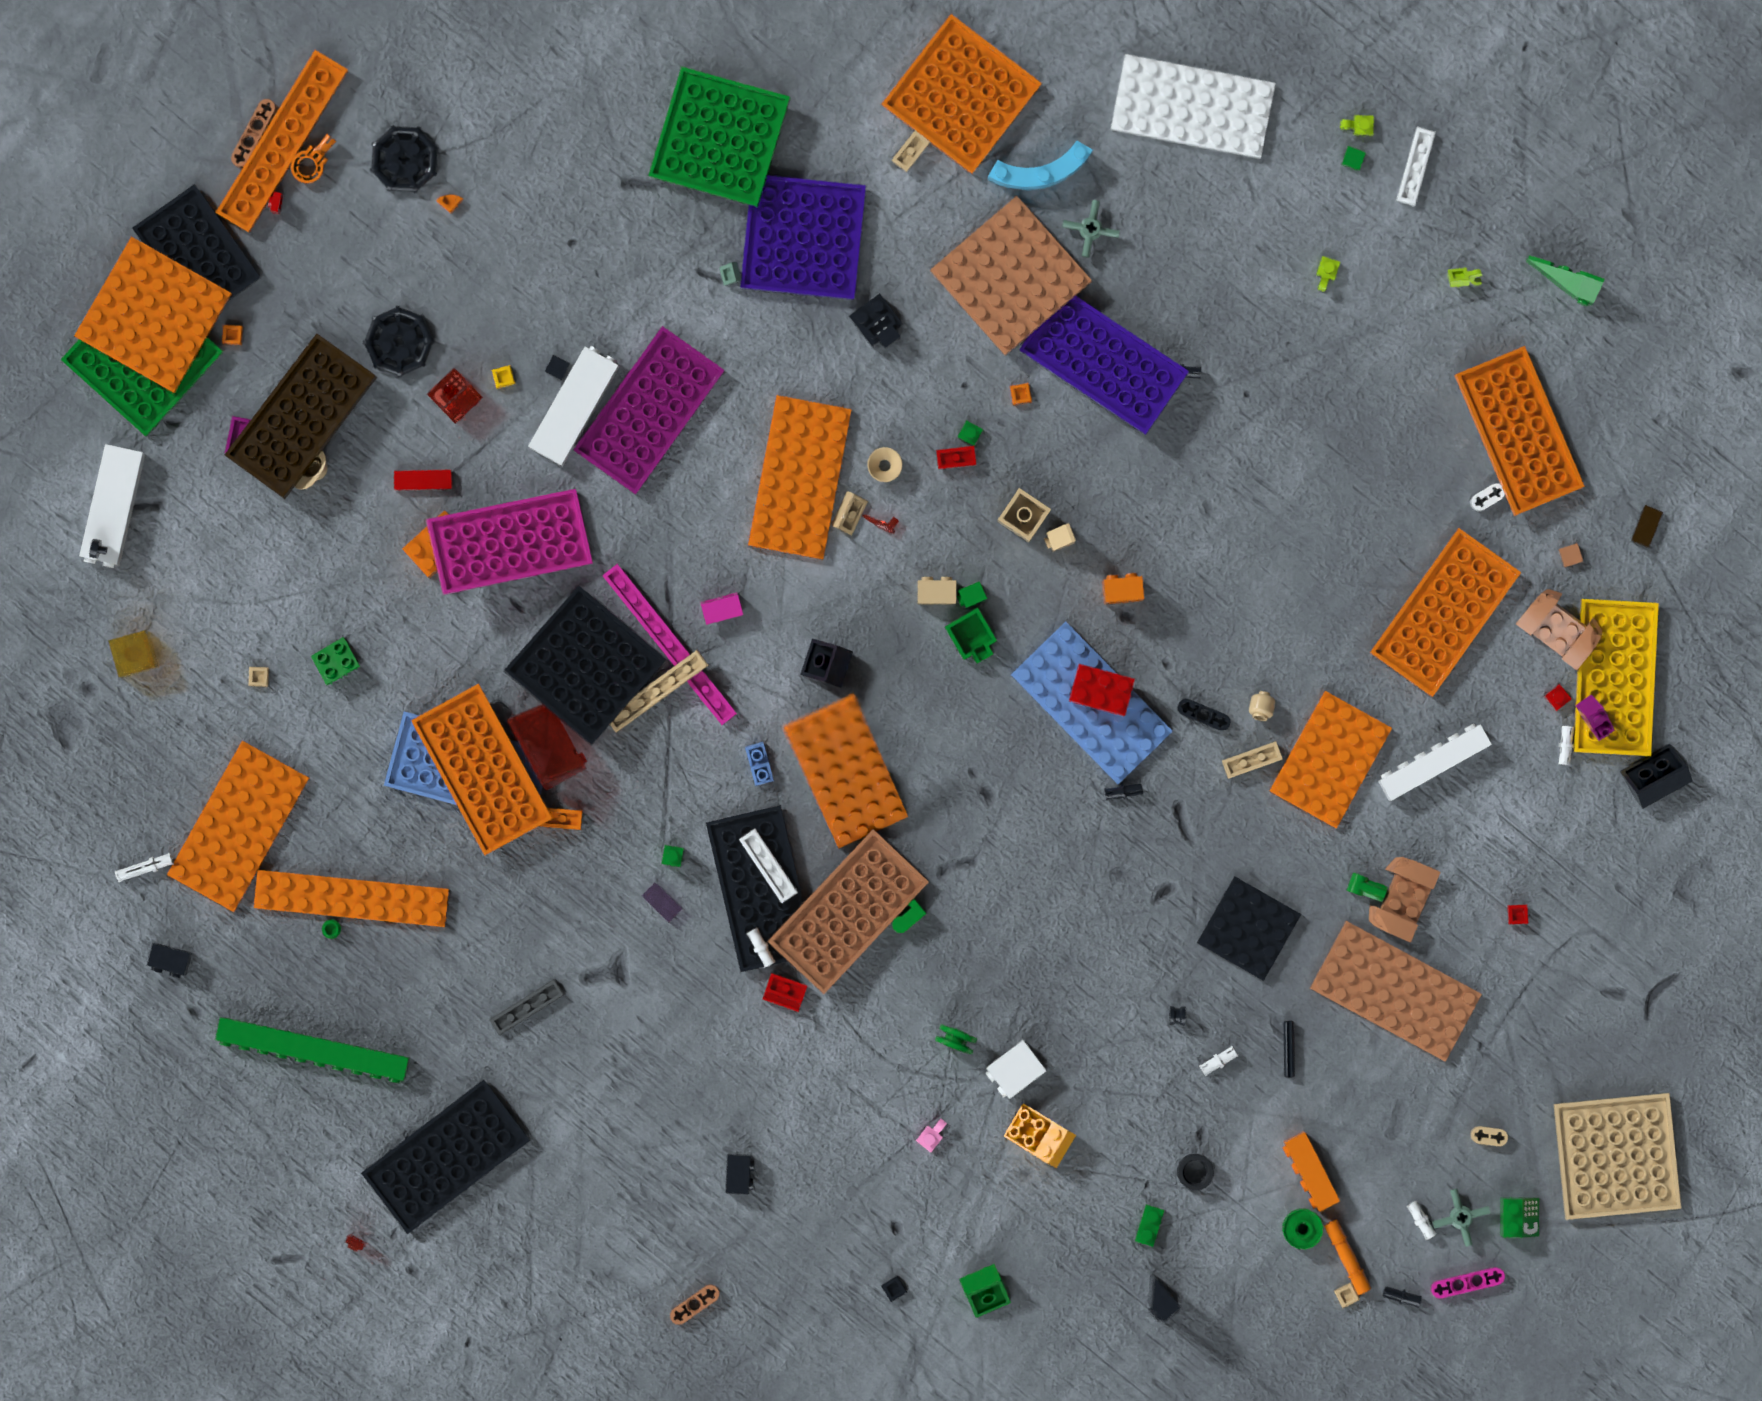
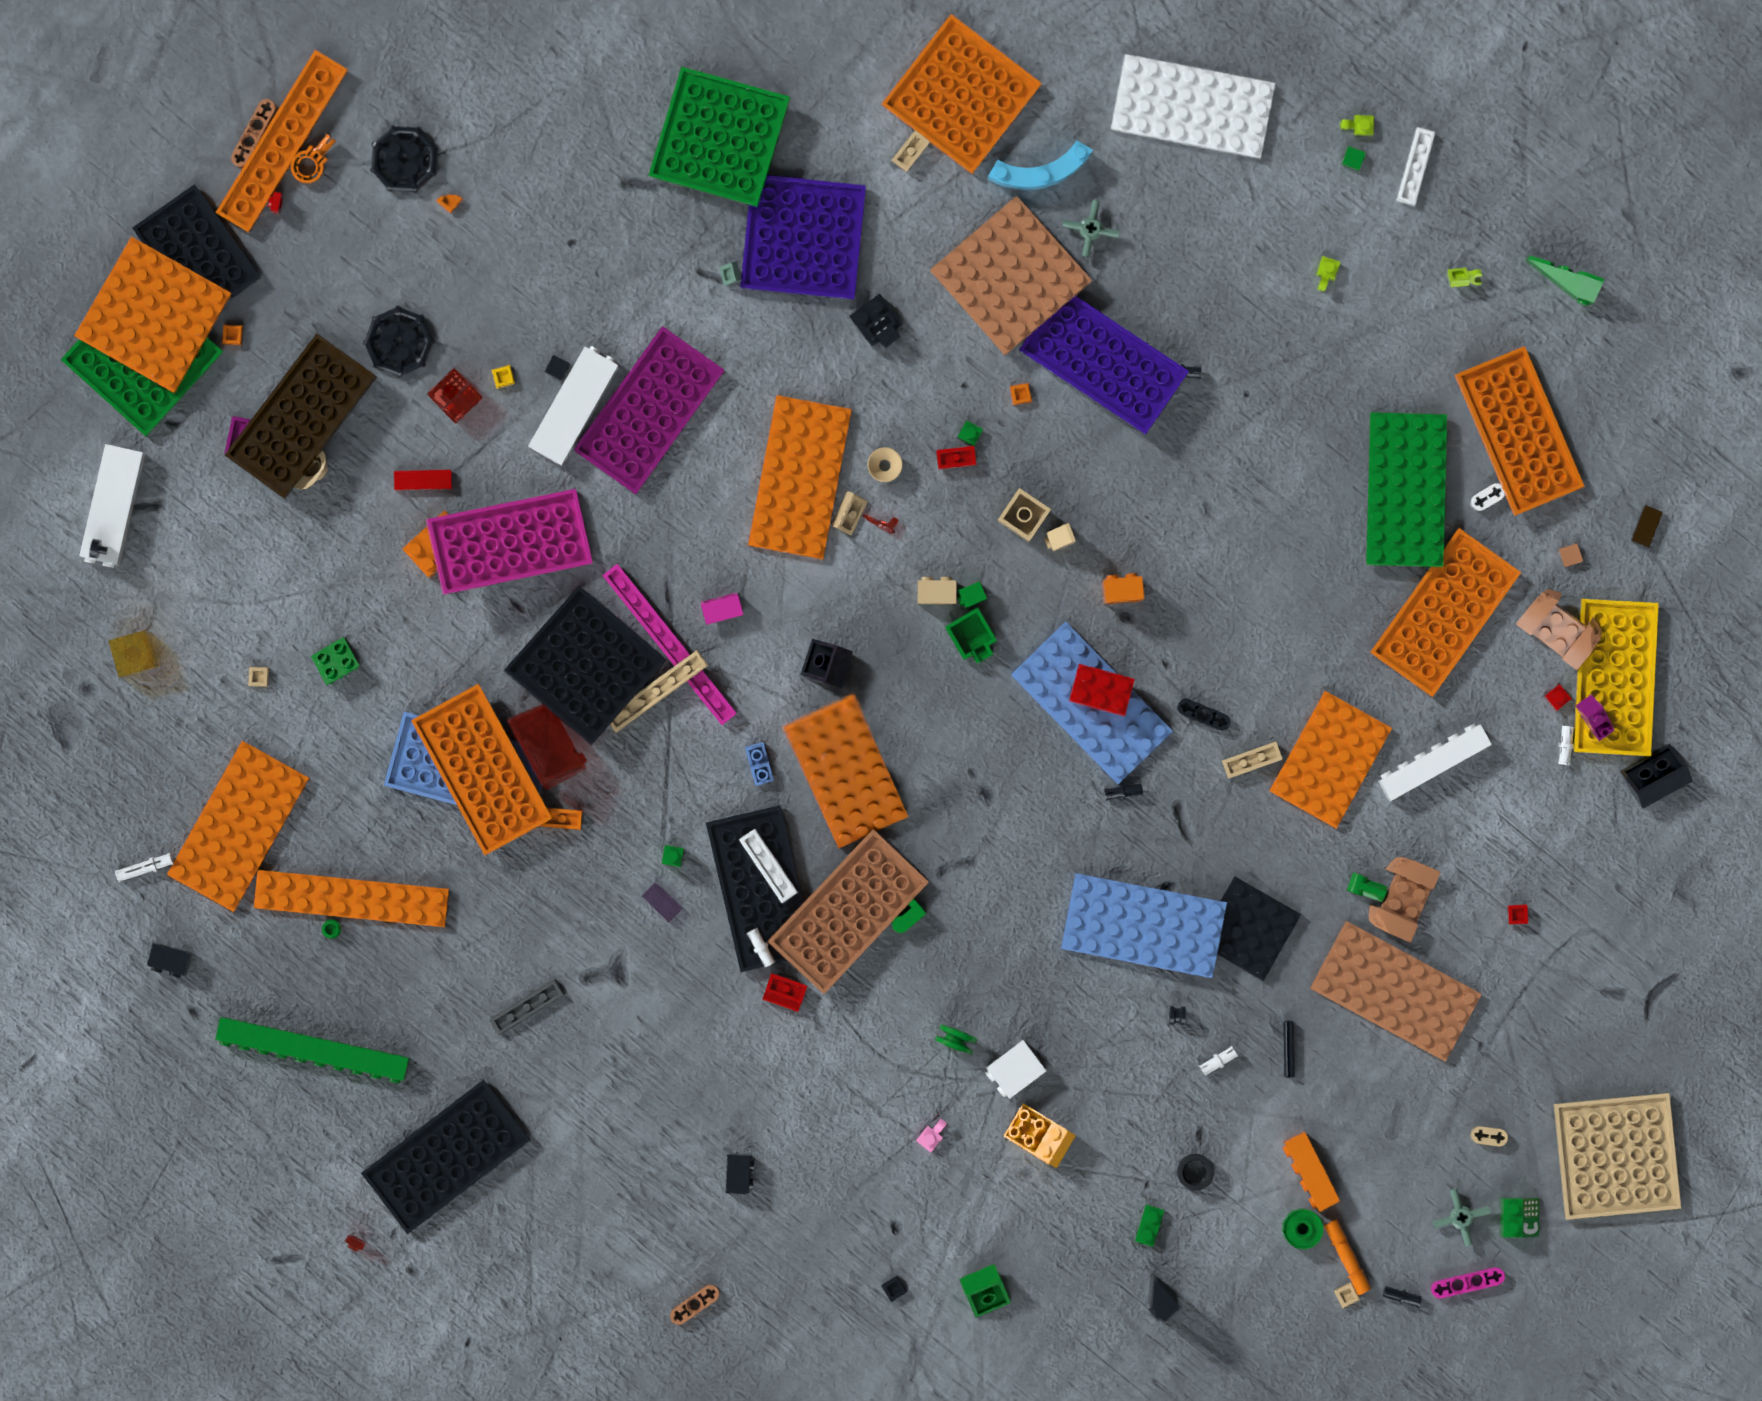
tan head [1249,691,1275,721] -> none
white pin [1406,1200,1437,1240] -> none
none -> medium blue plate [1061,873,1227,978]
none -> green plate [1366,412,1447,567]

